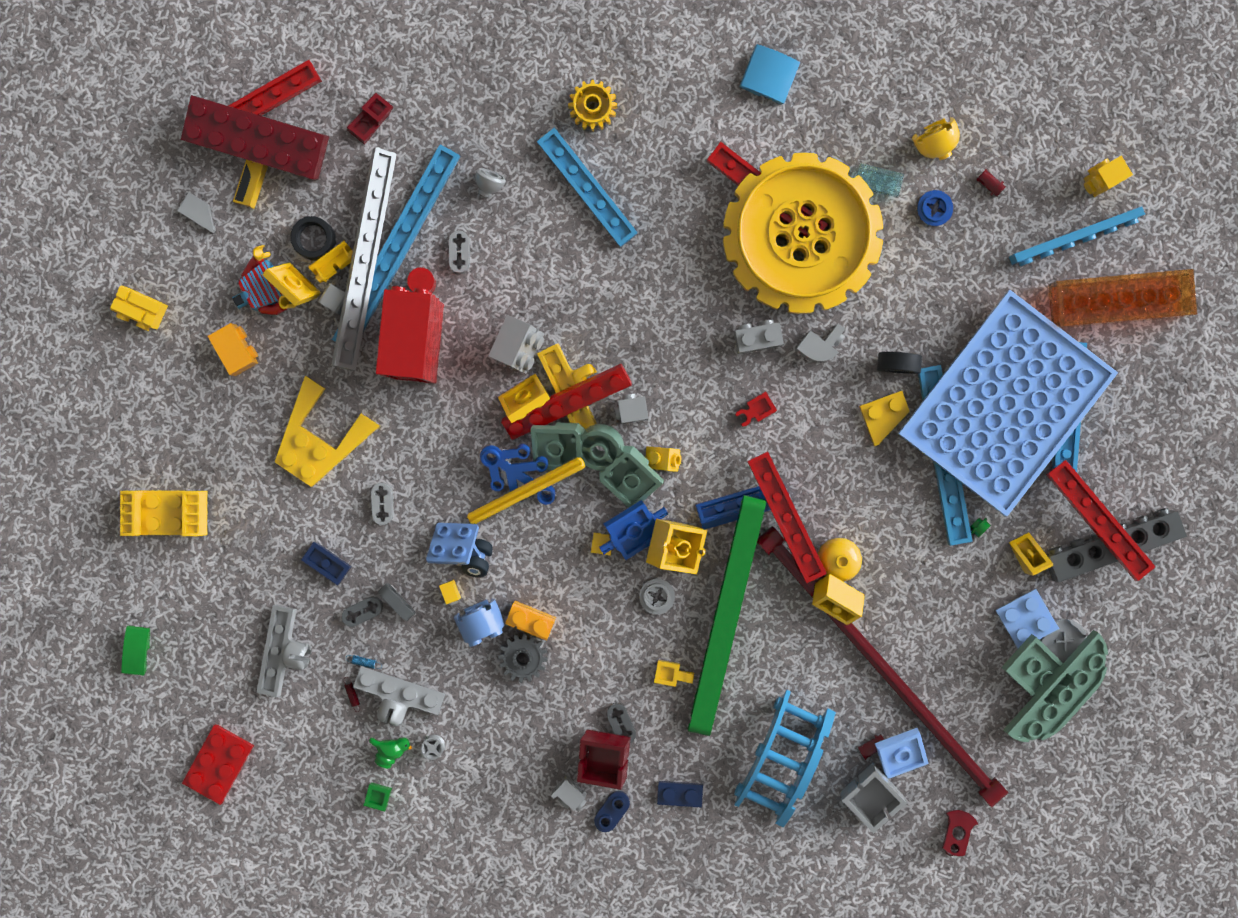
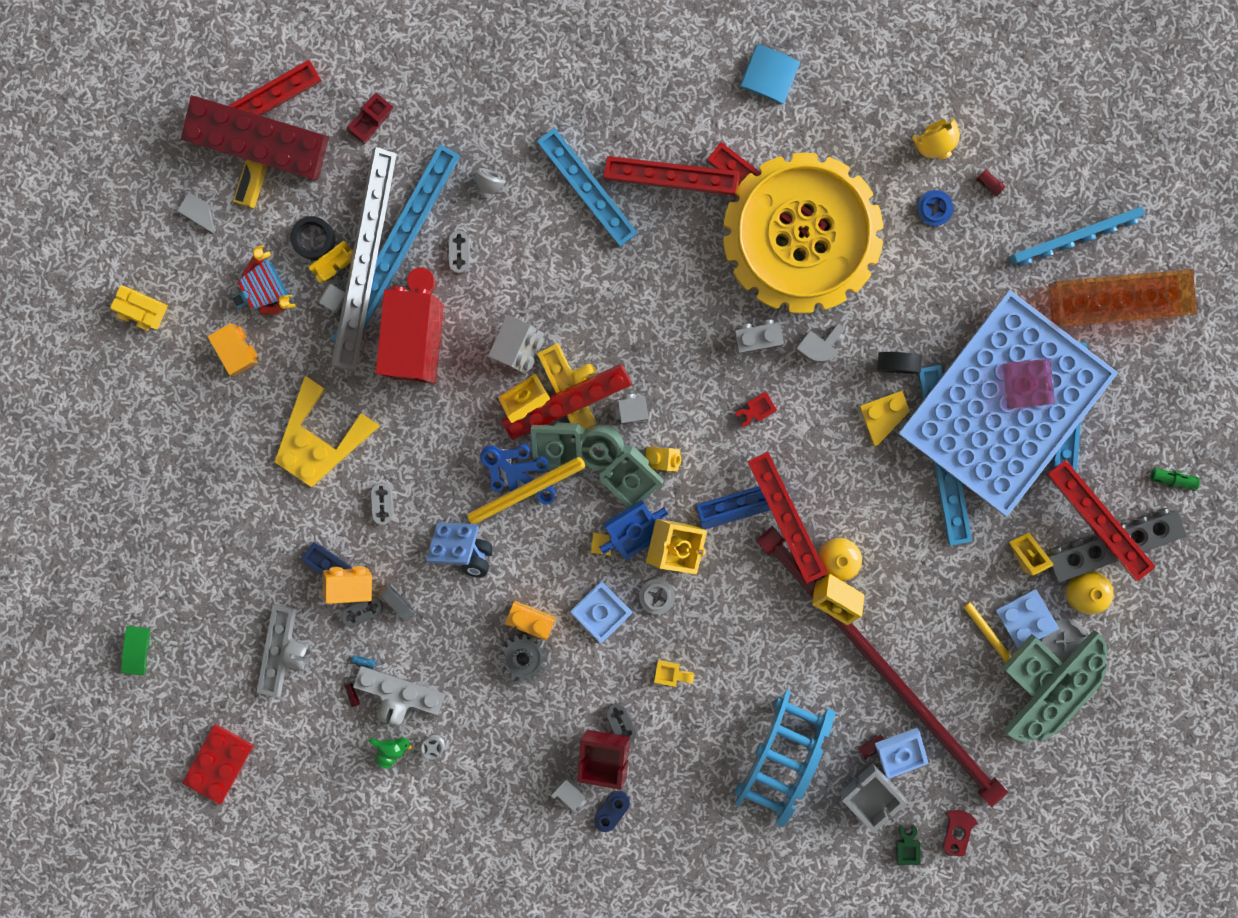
yellow plate [120,490,208,536] -> none
yellow tile [263,263,321,306] -> none
green plate [363,782,392,812] -> none
yellow piece [439,580,461,605] -> none
medium blue brick [454,599,505,647] -> none
yellow gear [568,80,617,132] -> none
dark blue plate [657,781,703,808] -> none
green beam [688,495,766,736] -> none
clear light blue plate [856,163,904,197] -> none
green plate [970,518,991,538] -> none
yellow brick [1083,155,1133,197] -> none
none -> light orange brick [323,566,372,604]
none -> light blue plate [570,580,633,644]
none -> red plate [603,156,740,196]
none -> dark green plate [896,824,921,865]
none -> yellow bar [963,602,1011,663]
none -> clear pink plate [1003,358,1055,409]
none -> yellow cylinder [1065,571,1114,615]
none -> green pin [1150,467,1200,491]

